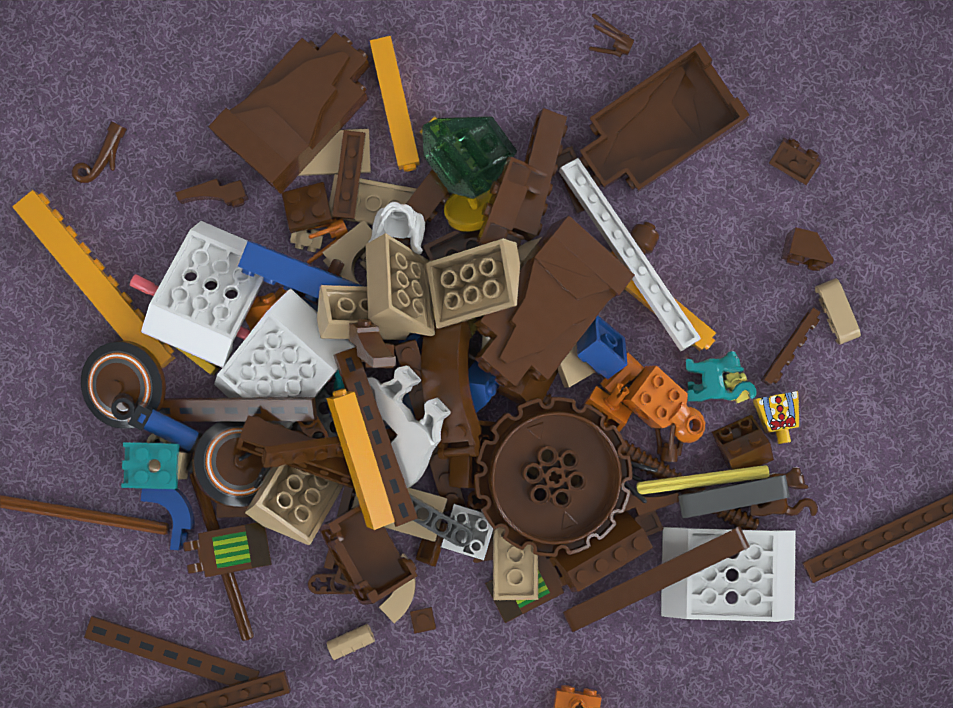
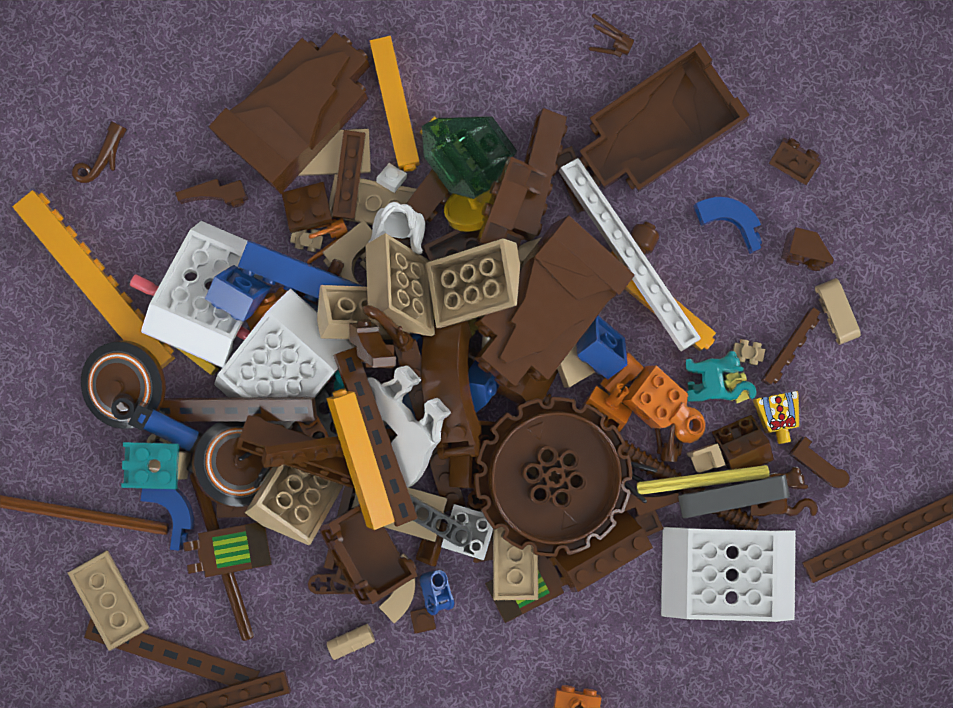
reddish brown beam [563,526,750,633] -> none
none -> tan tile [68,551,150,651]
none -> blue slope [205,265,271,322]
none -> reddish brown plant [362,305,414,352]
none -> white plate [376,163,407,193]
none -> blue piece [420,570,454,615]
none -> tan panel [687,444,725,472]
none -> blue arch [693,197,762,254]
none -> tan piece [733,339,765,365]
none -> reddish brown leg [789,436,850,488]

